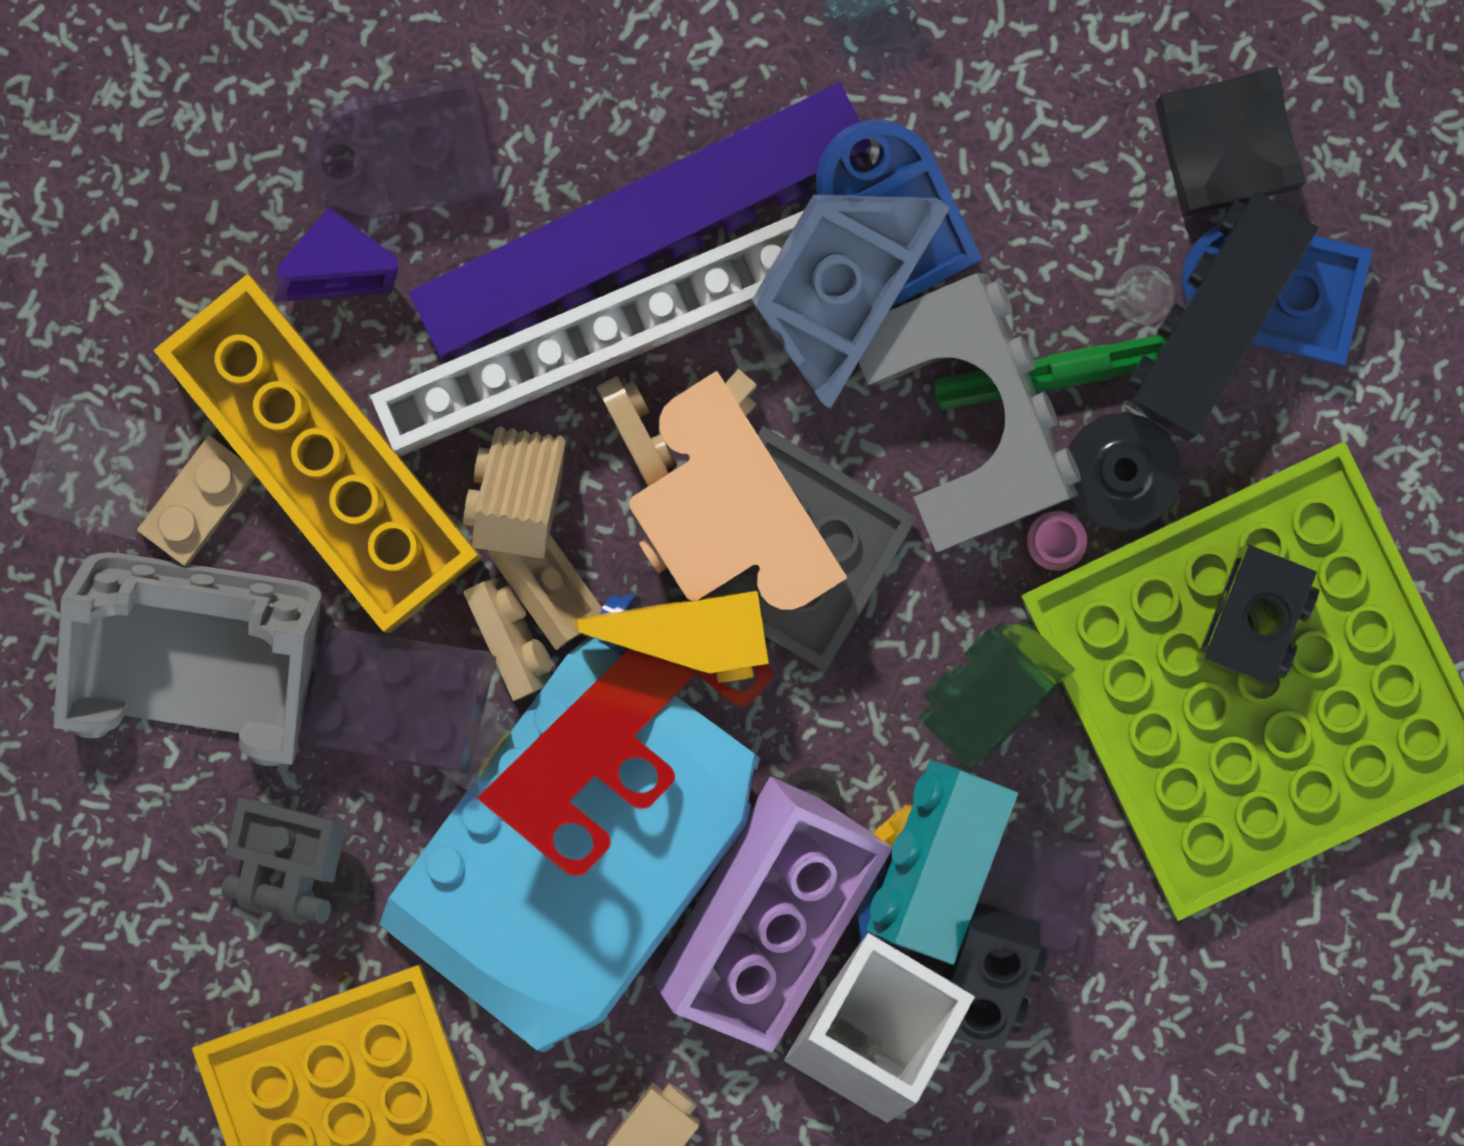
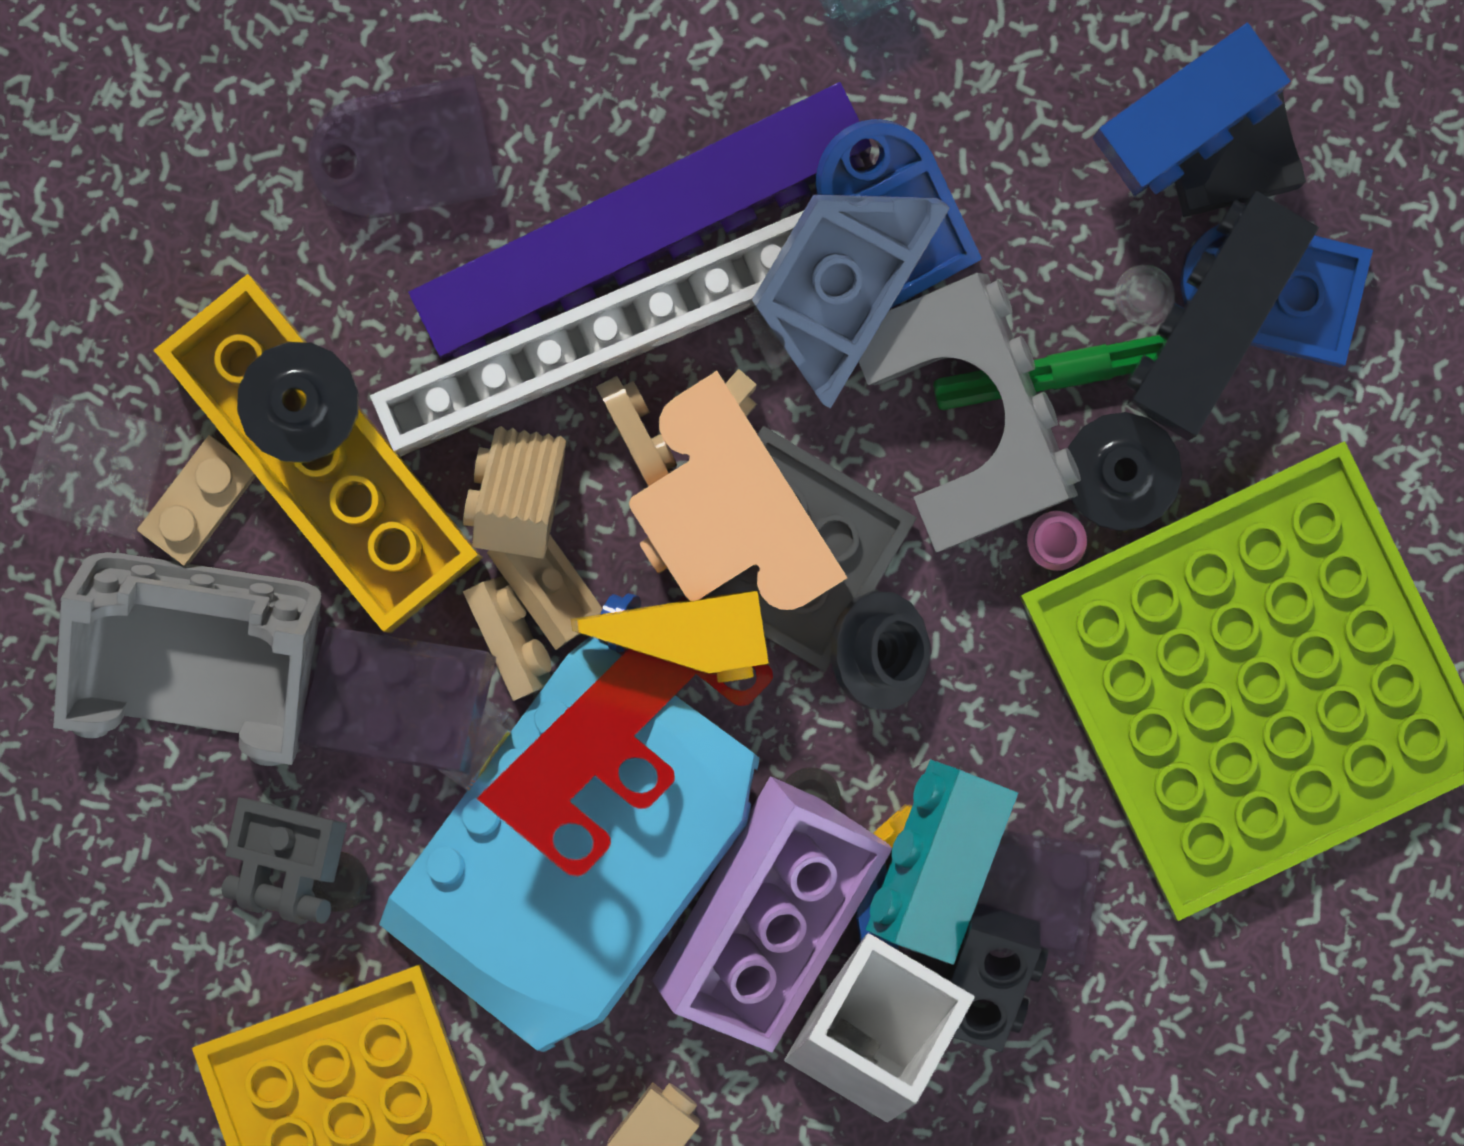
dark purple slope [272,208,399,302] -> none
clear green brick [917,619,1076,770] -> none
black brick [1196,545,1319,686] -> none
none -> black piece [237,342,359,463]
none -> black piece [831,592,930,709]
none -> blue brick [1093,22,1290,197]

